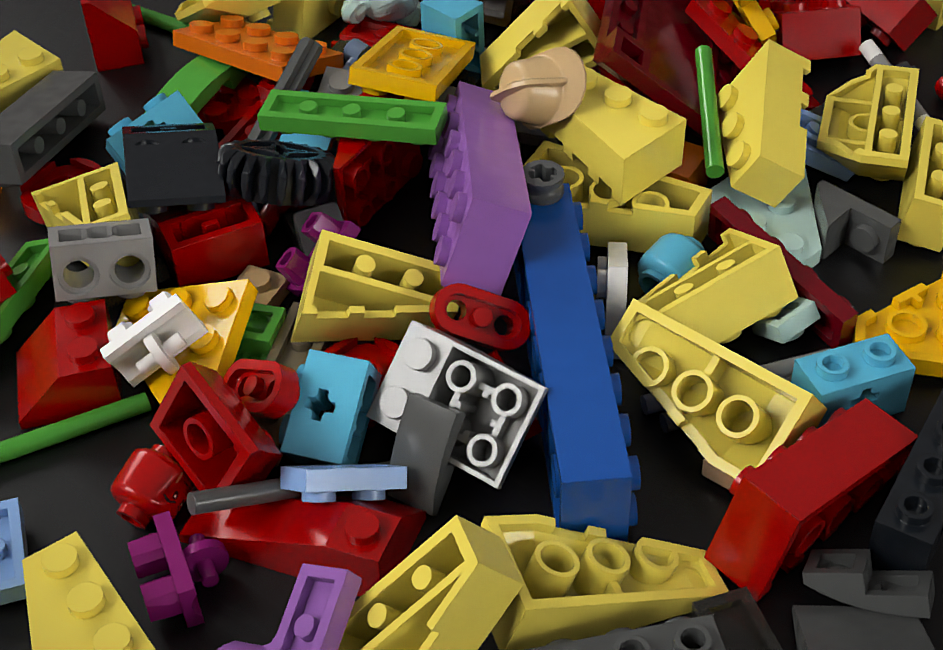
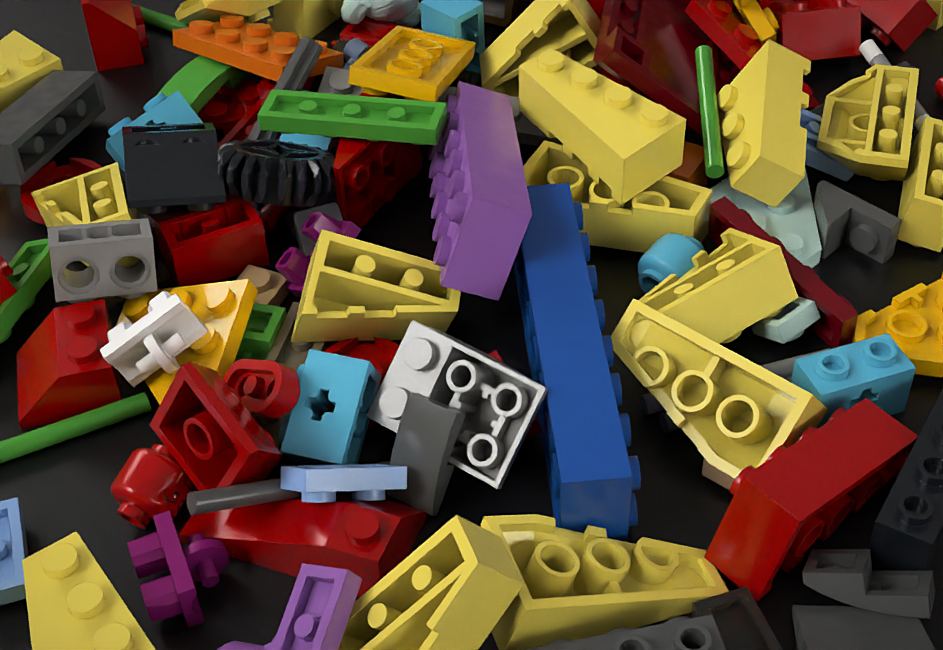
red plate [429,283,531,352] -> none
tan piece [490,46,587,130] -> none
dark grey bush [523,160,565,206] -> none
white wing [596,242,628,359] -> none

